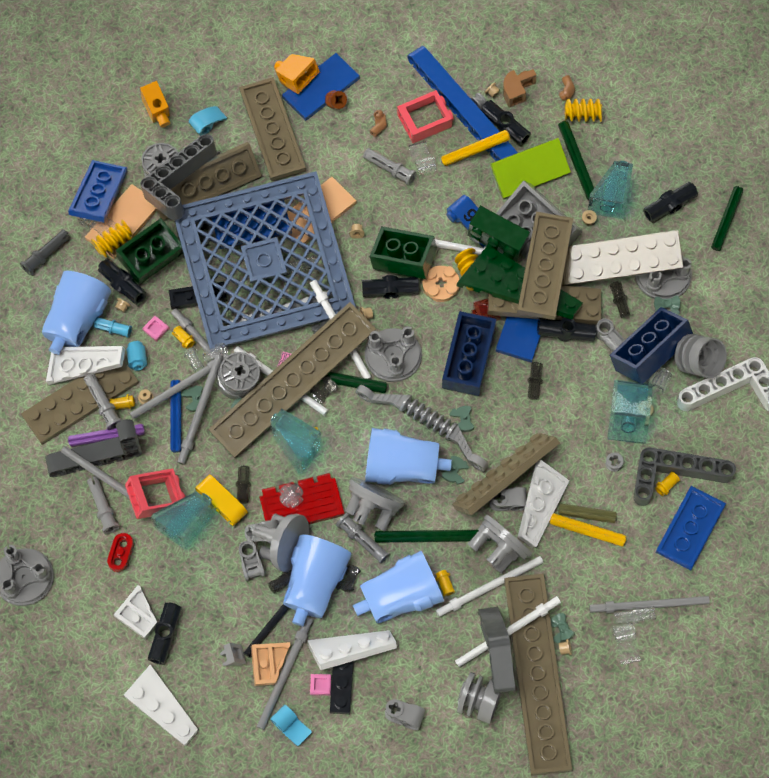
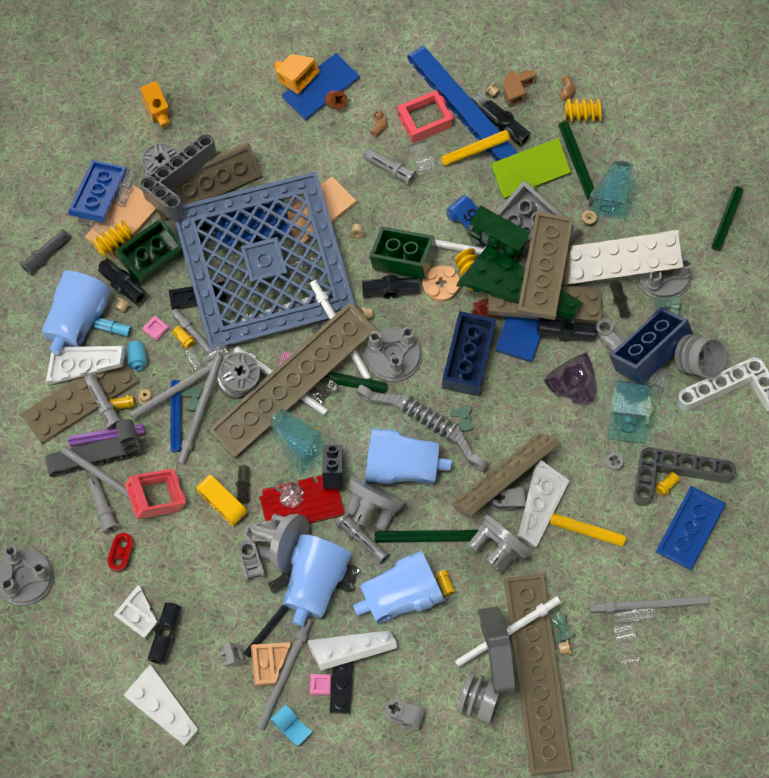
clear light blue slope [151,491,215,551] -> none
medium azure panel [189,106,227,136] -> none
dark tan plate [239,77,306,181] -> none
white bar [436,556,543,617] -> none
sand green piece [442,456,469,485] -> none
clear smoke axle [527,362,543,400] -> none
olive axle [558,503,617,523] -> none
black piece [643,182,698,223] -> none
none -> clear pin [115,169,138,207]
none -> black brick [322,445,343,489]
none -> clear purple brick [544,352,596,403]

